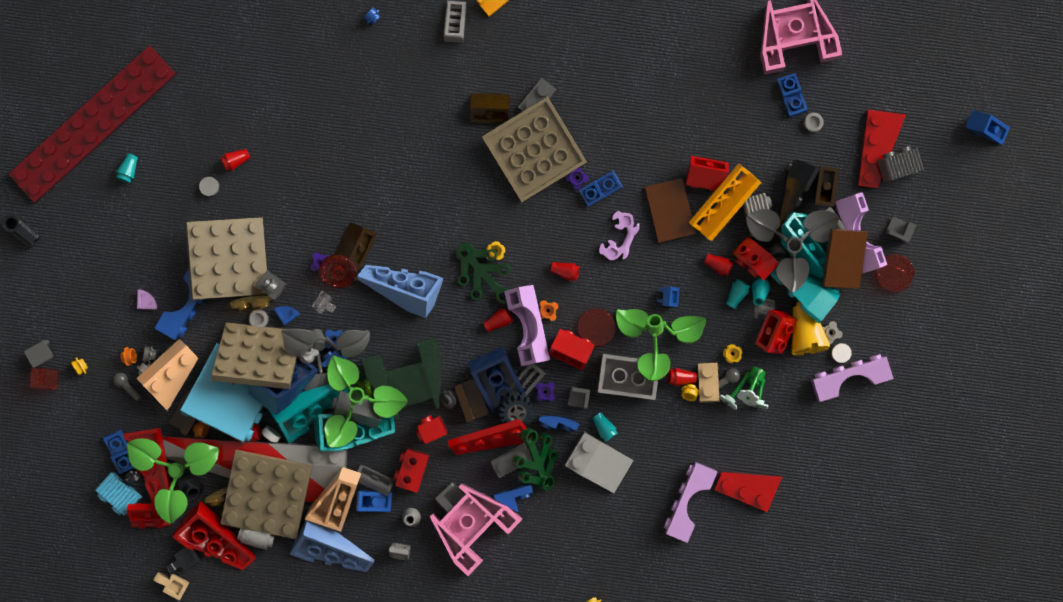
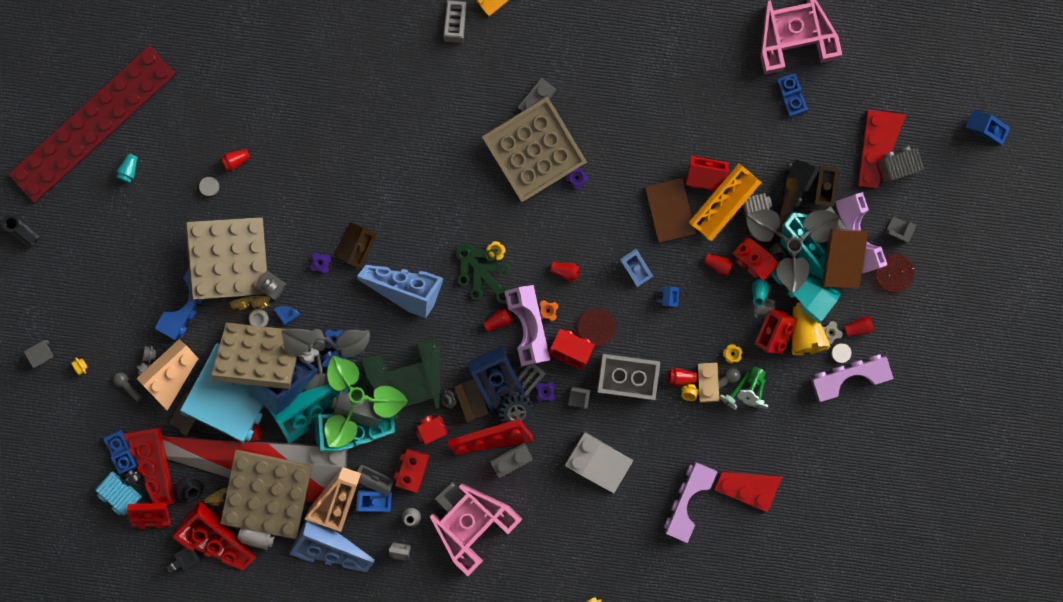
clear red panel [30,368,59,390] -> none
orange plate [120,347,137,366] -> none
bright green plant [127,439,219,523] -> none
lavender tile [137,289,157,309] -> none
tan plate [154,572,190,600] -> none
orange plate [193,422,210,438] -> none
white tile [262,425,281,443] -> none
clear tile [312,291,336,314] -> none
clear red tile [319,255,357,288] -> none
clear neon green slope [356,380,373,398] -> none
blue plate [363,7,380,25] -> none
dark brown panel [470,93,510,124] -> none
blue slope [494,483,533,512] -> none
dark green plant [512,428,558,491] -> none
blue slope [538,415,579,432] -> none
blue slope [579,170,623,207] -> none
teal cone [592,412,618,442] -> none
lavender helmet [599,211,640,260] -> none
bright green plant [616,309,706,381] -> none
teal cone [726,279,750,309] -> none
light grey tile [804,113,824,132] -> none
none -> medium blue slope [620,249,653,287]
none -> red cone [845,315,874,337]

